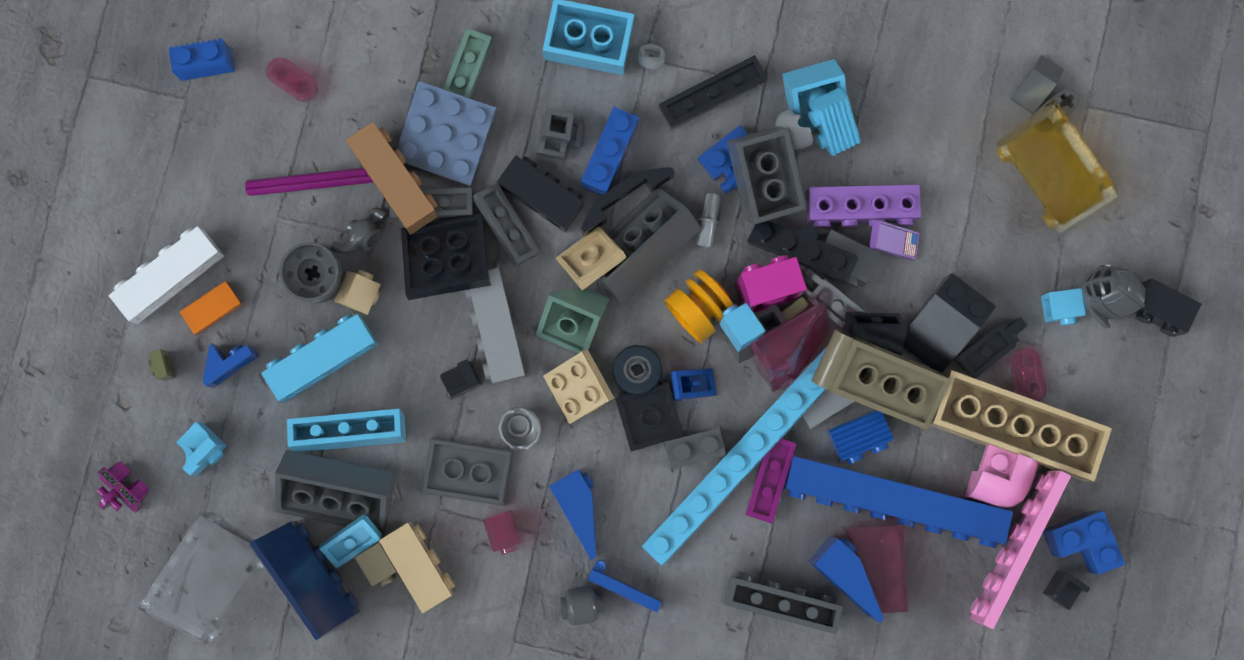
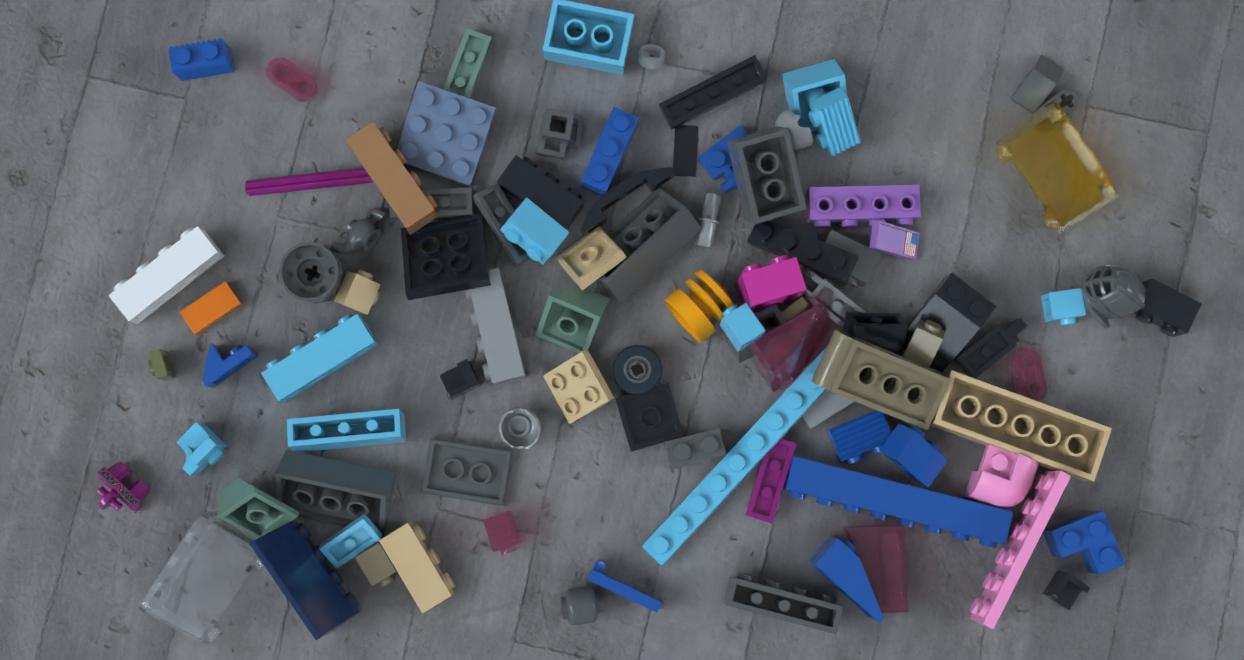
blue slope [549,469,596,560] -> none
blue slope [670,368,716,402] -> none
none -> sand green slope [217,478,299,538]
none -> medium azure brick [500,197,570,265]
none -> black sticker [673,125,698,177]
none -> blue brick [880,423,948,488]
none -> dark tan brick [903,320,946,368]

